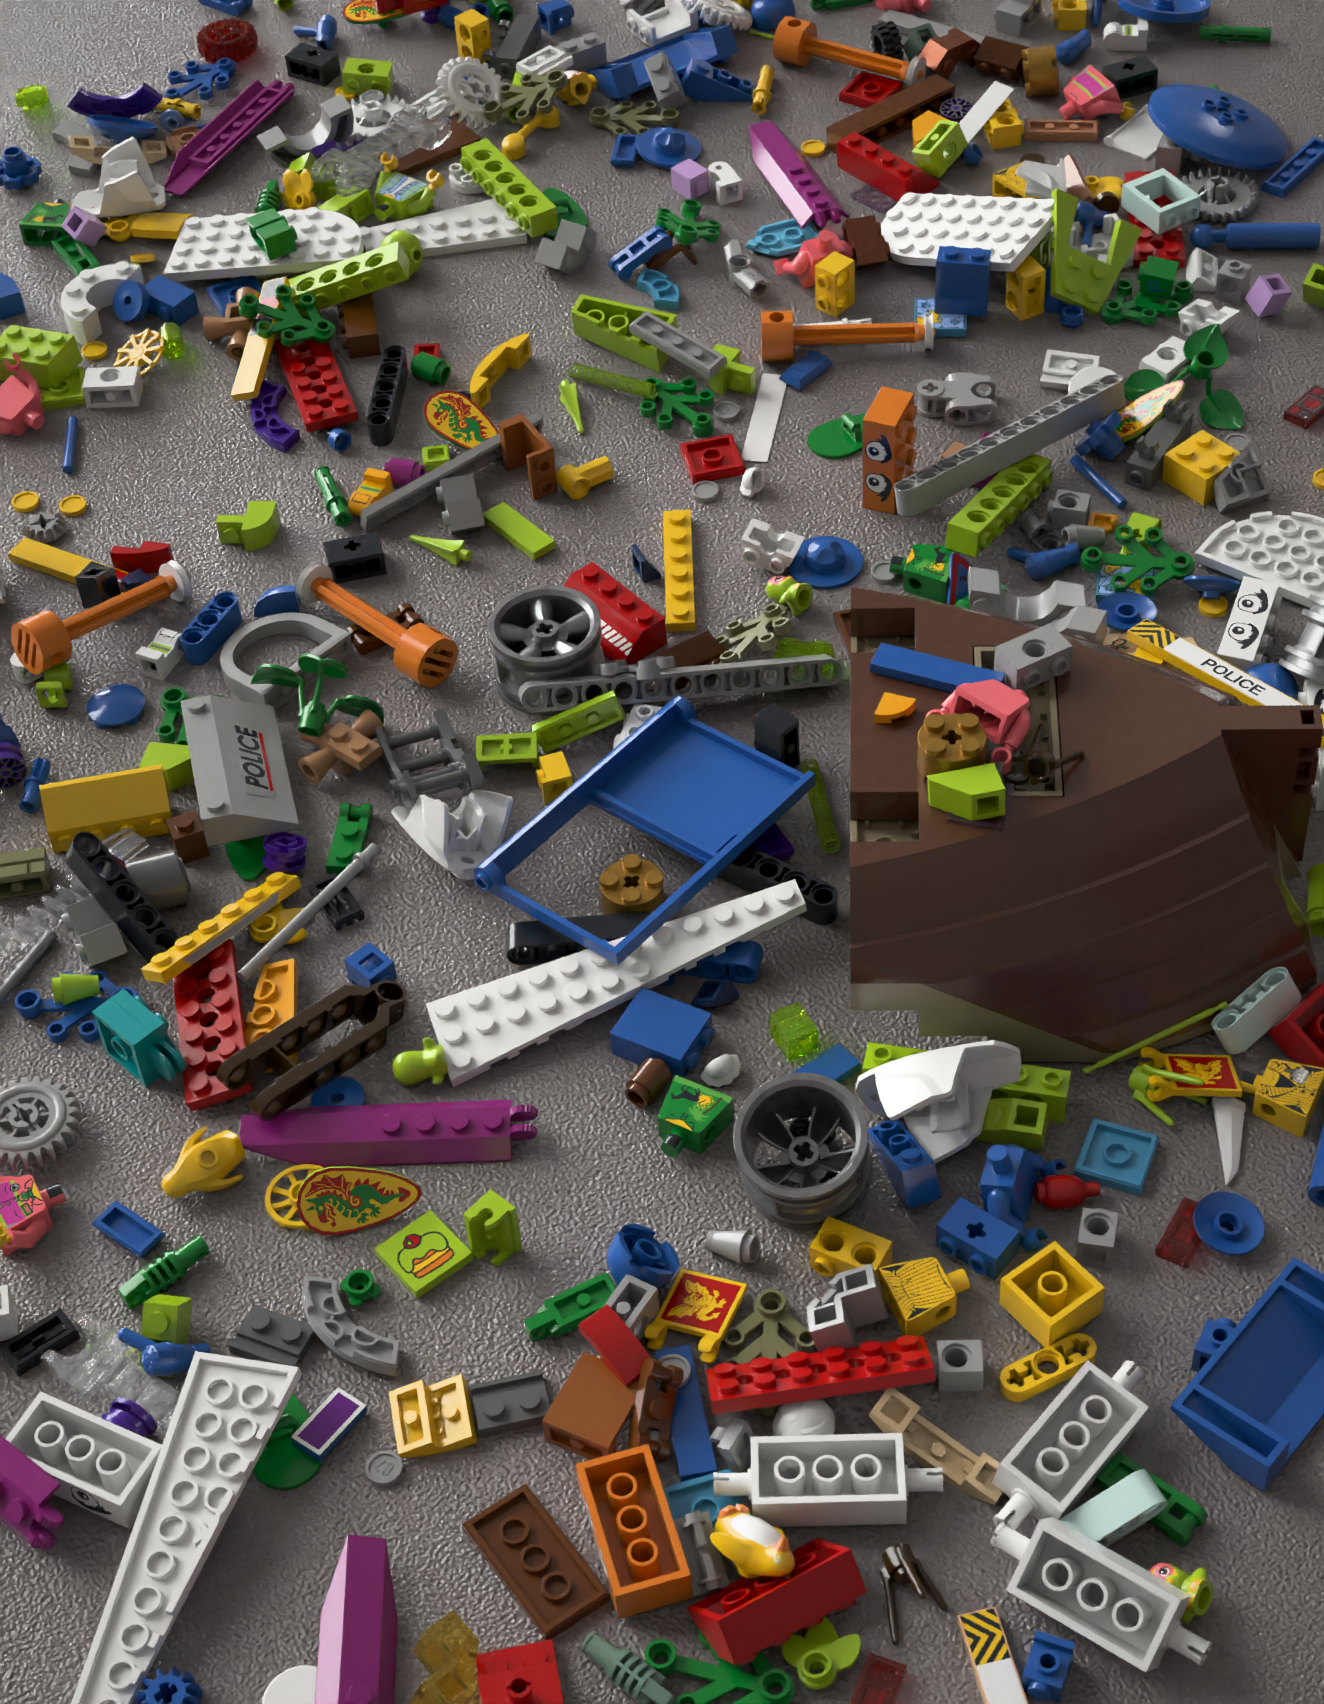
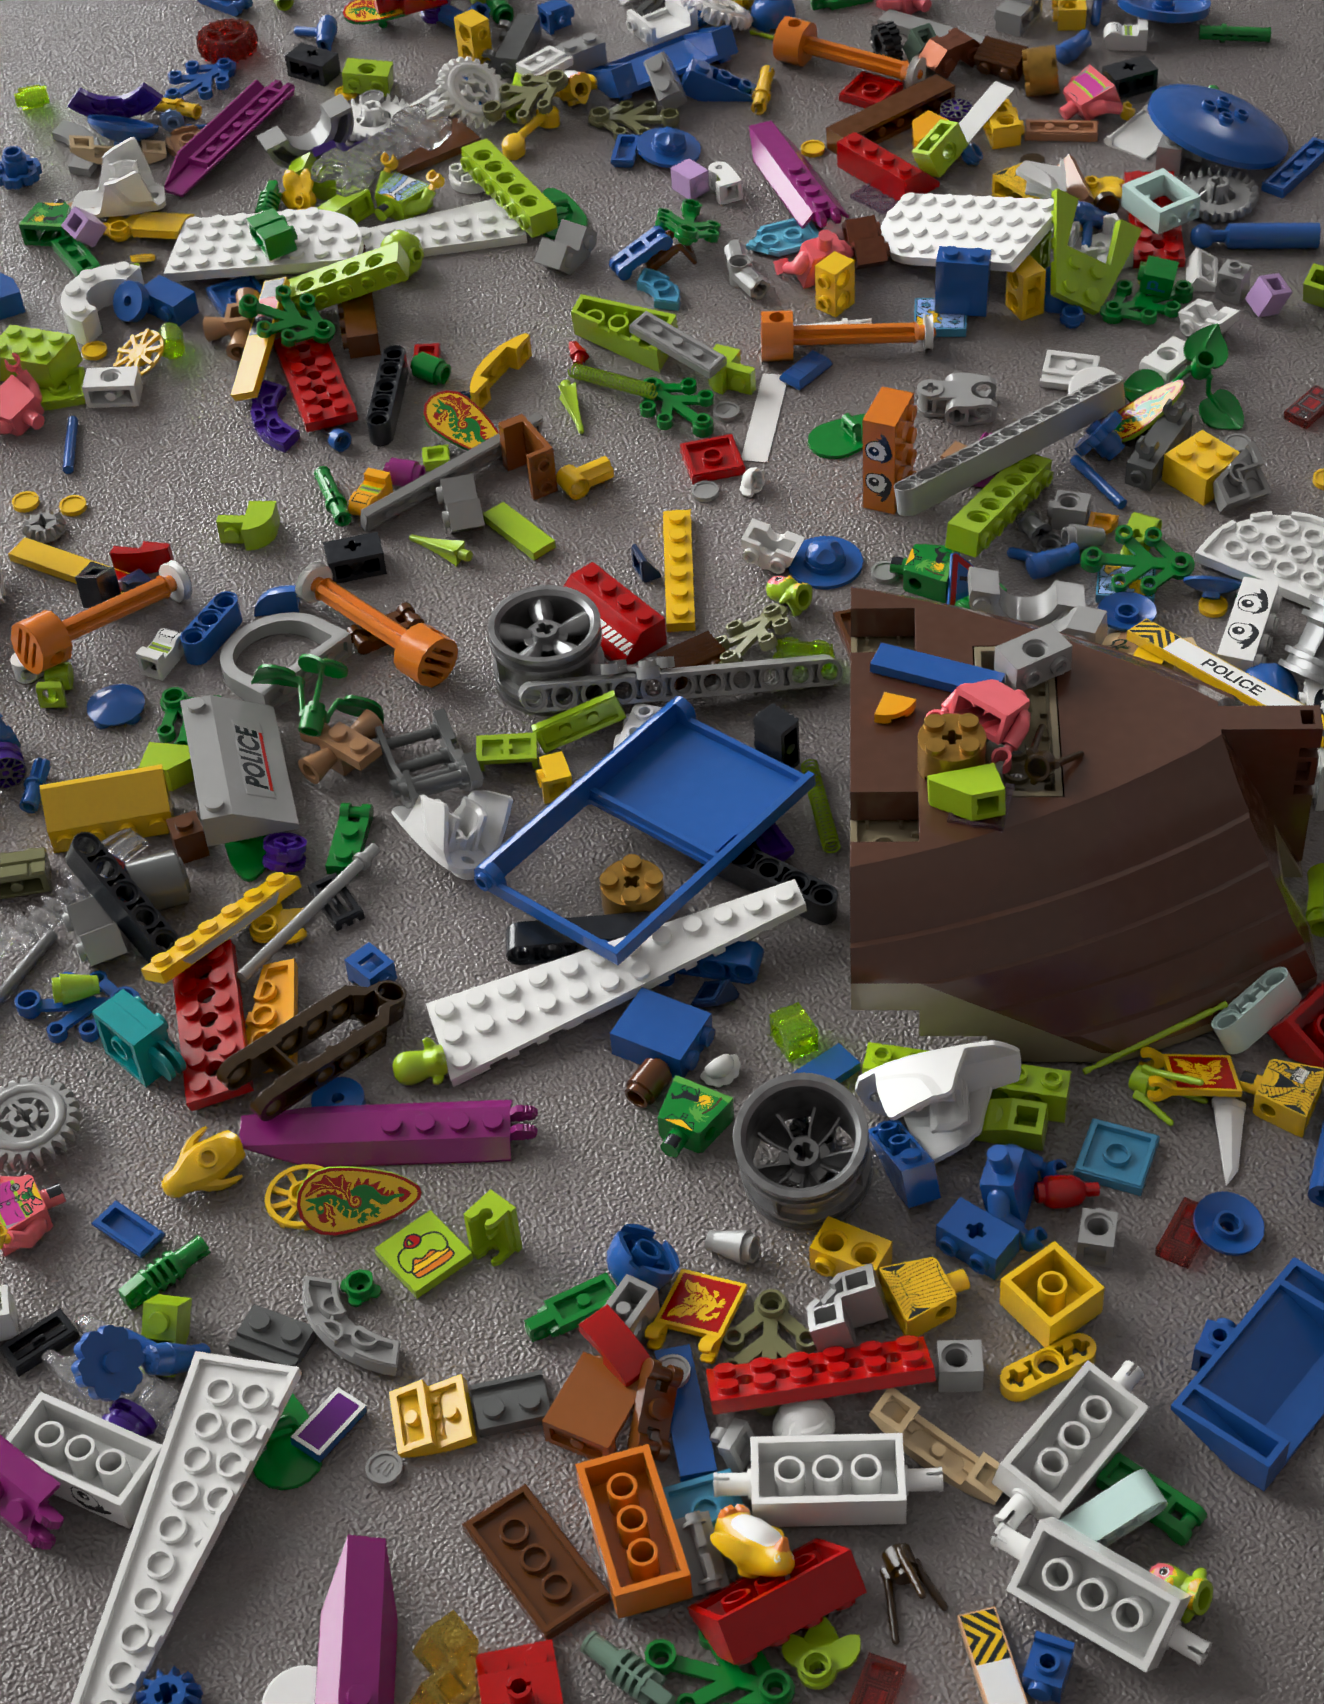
none -> blue plant [71,1324,145,1402]
none -> red bar [568,341,589,368]

